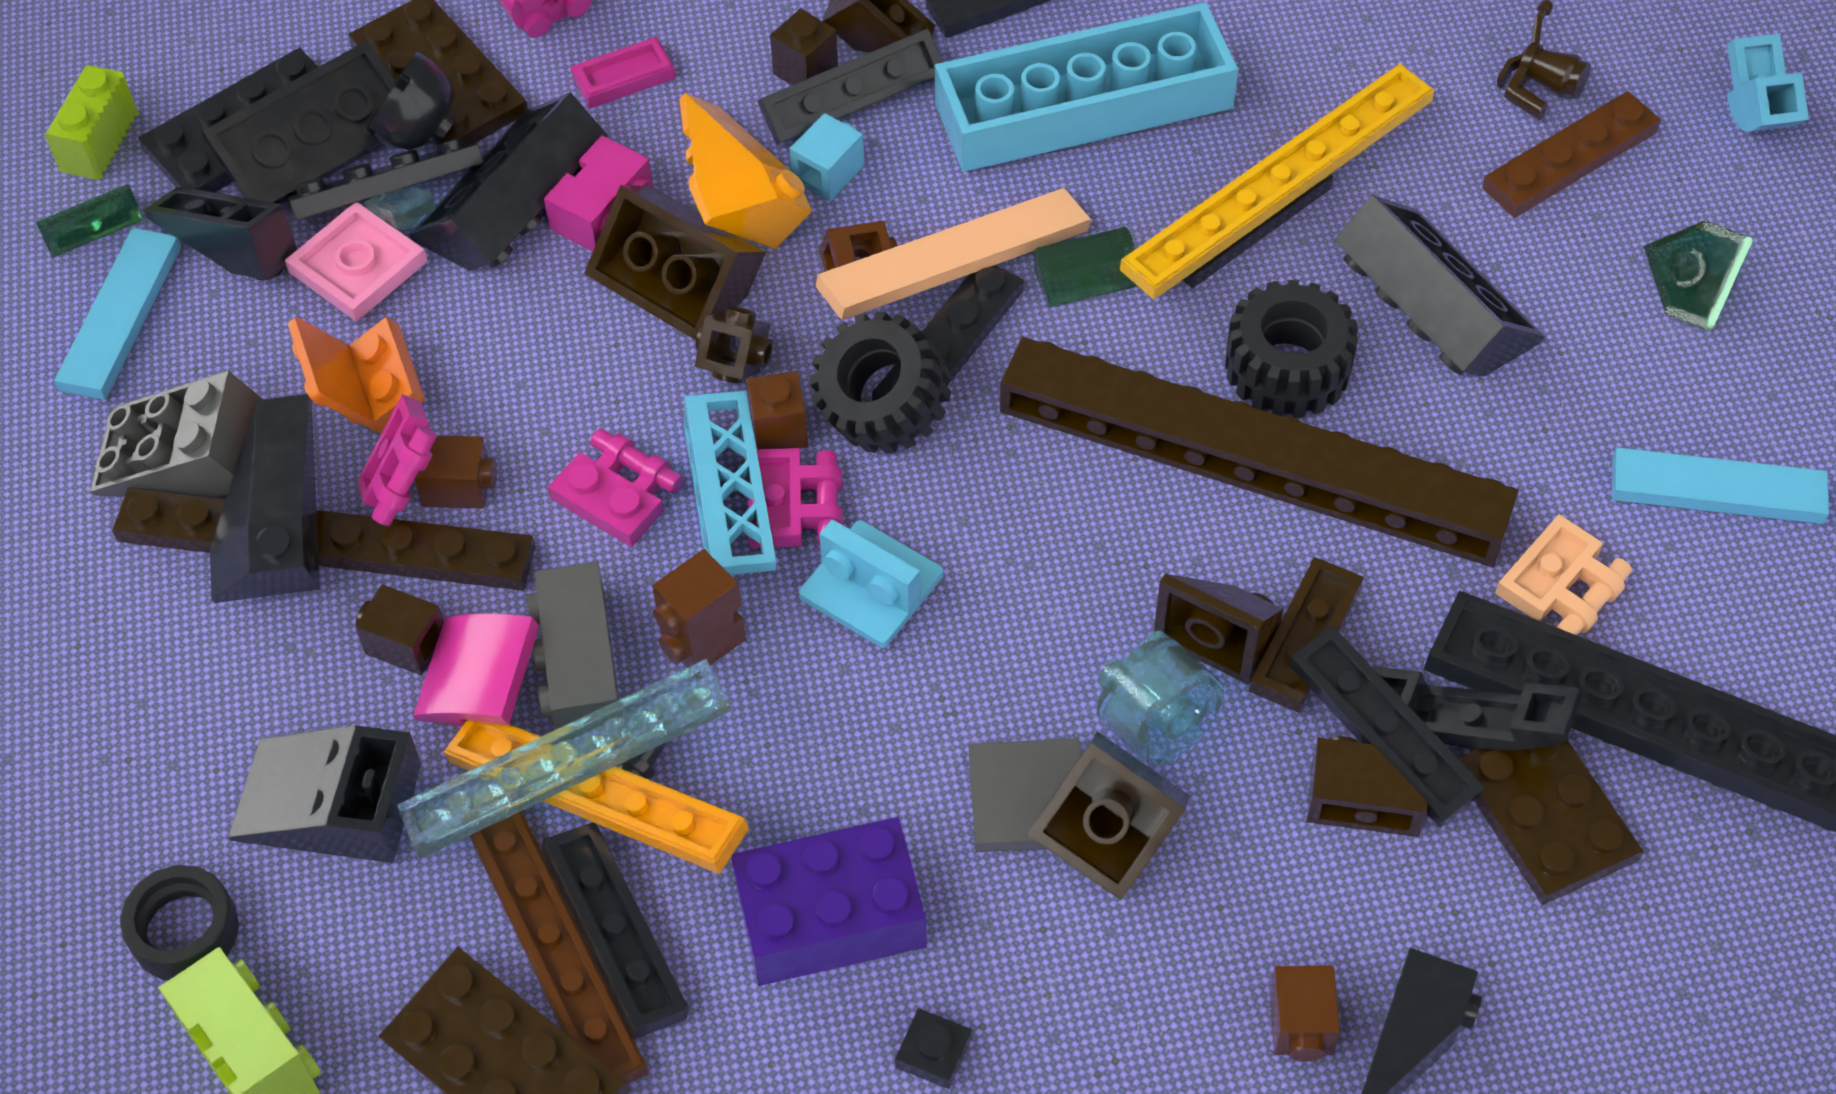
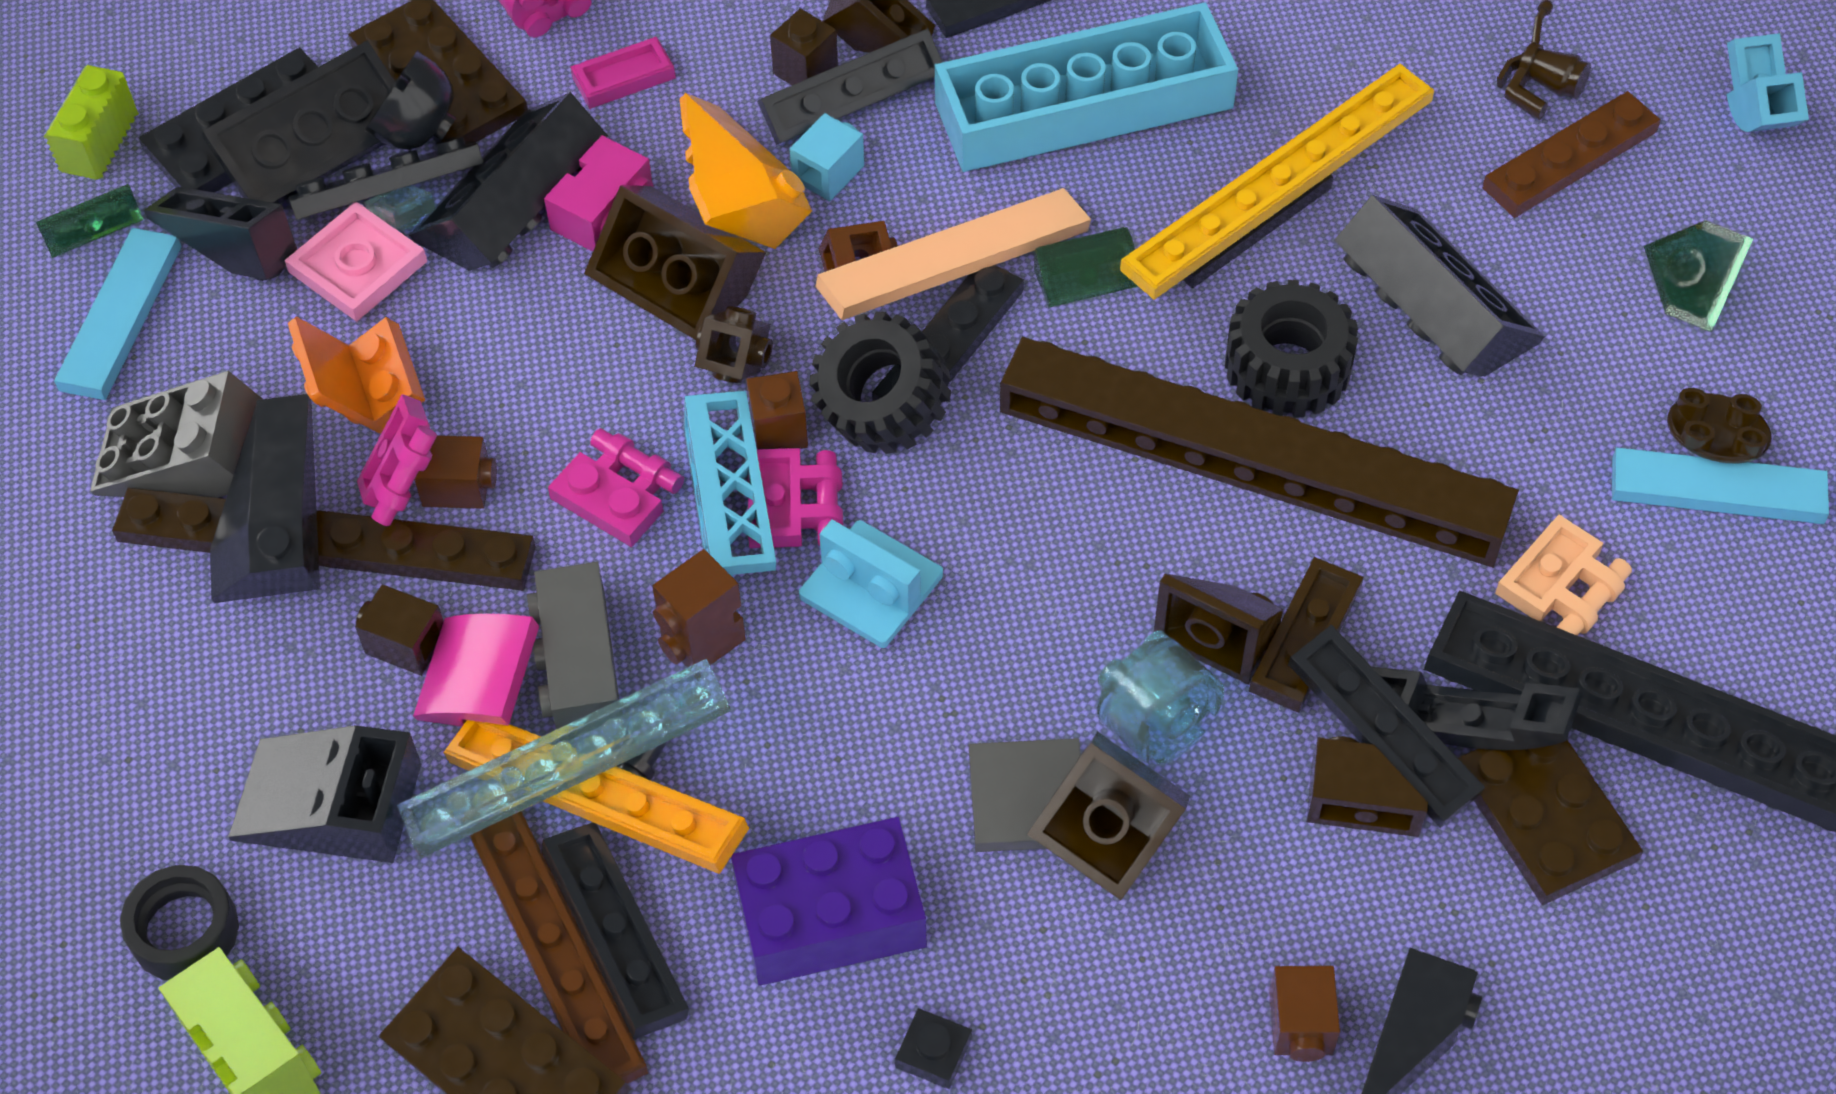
none -> dark brown dish [1667,388,1772,463]

